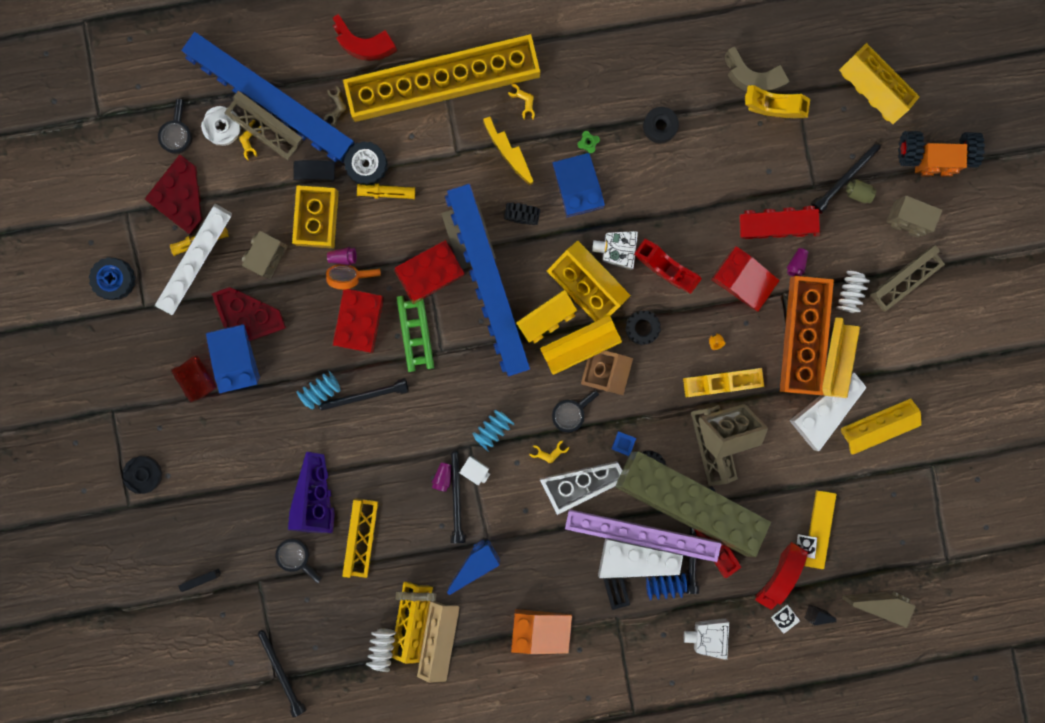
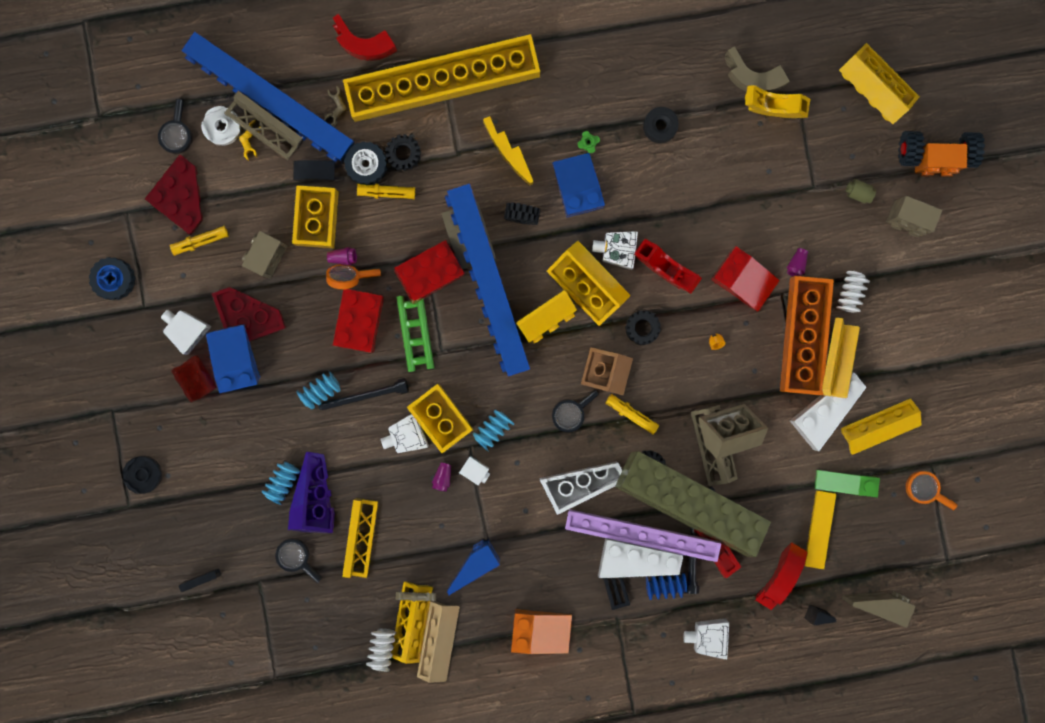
white brick [155,204,232,315] -> none
black piece [258,630,307,718] -> none
black piece [450,451,466,543] -> none
yellow arm [508,84,535,120] -> none
yellow arm [529,441,569,463] -> none
yellow panel [540,315,622,375] -> none
blue plate [611,431,636,456] -> none
yellow slope [683,368,764,397] -> none
red wedge [740,206,820,239] -> none
sticker [771,605,800,634] -> none
white sticker [797,534,817,559] -> none
black piece [811,143,881,214] -> none
dark tan fence [870,245,945,312] -> none
none -> white torso [161,309,211,355]
none -> medium azure piece [261,461,301,505]
none -> white torso [381,414,429,453]
none -> black tyre [385,134,421,171]
none -> yellow slope [407,384,473,453]
none -> yellow pin [605,393,659,435]
none -> bright green slope [814,470,880,497]
none -> piece [906,471,958,510]

